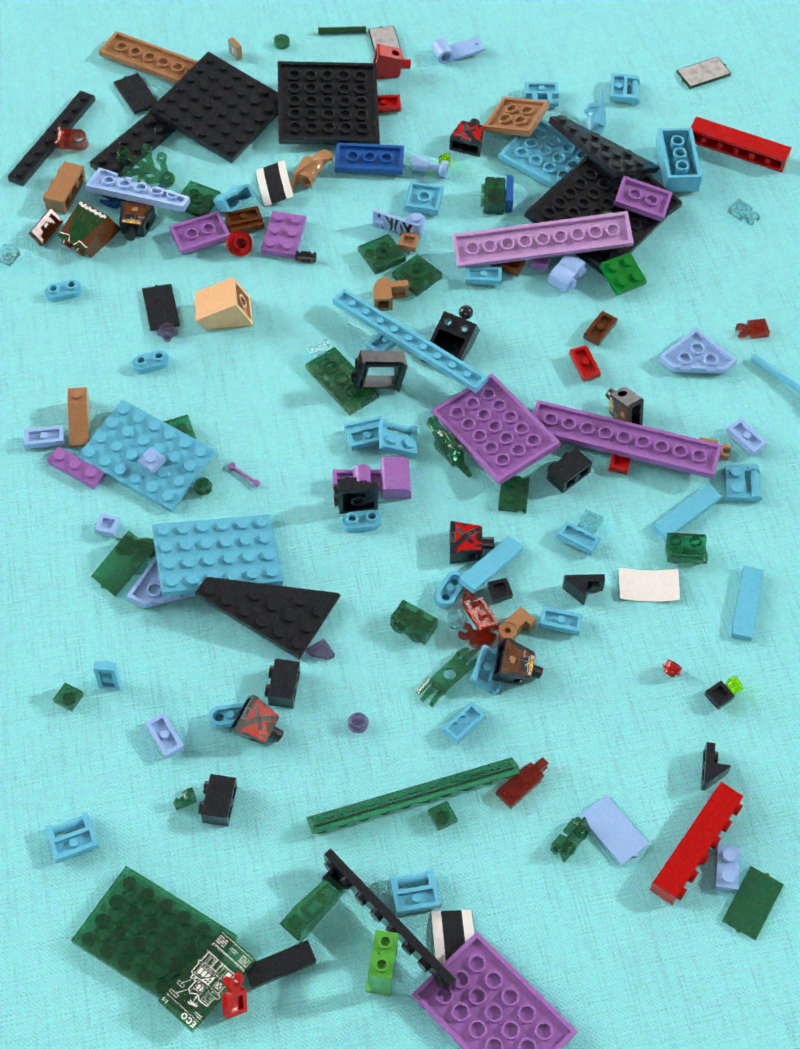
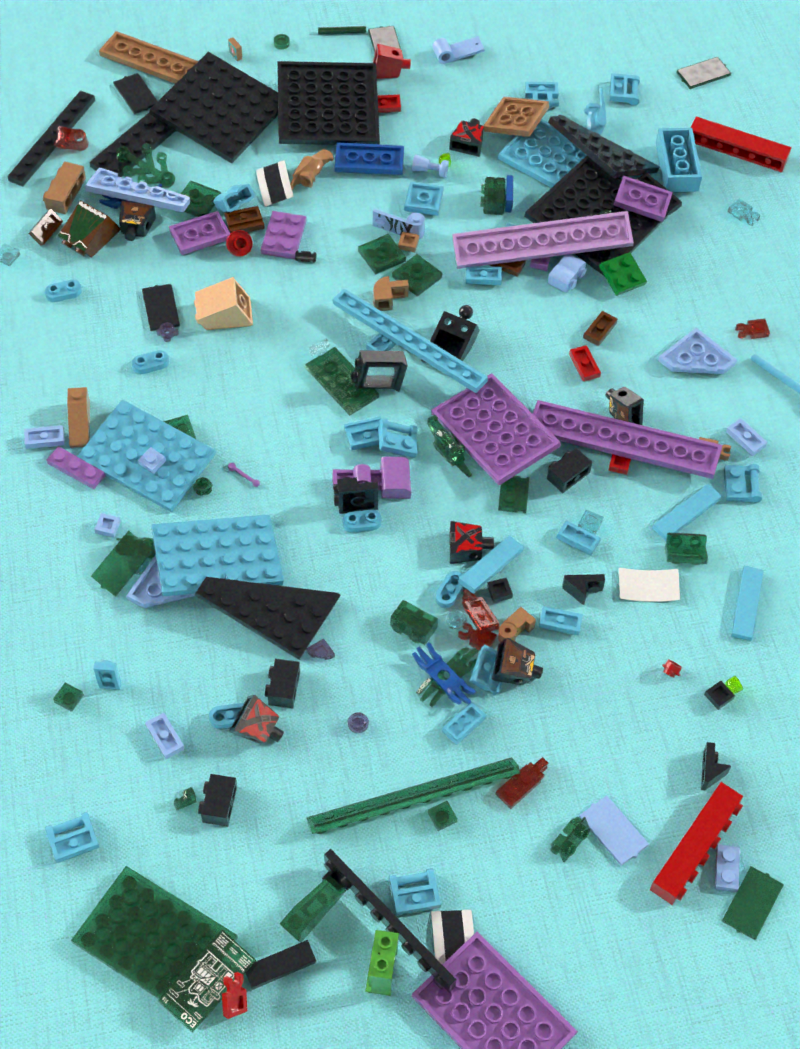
none -> blue piece [412,642,476,704]

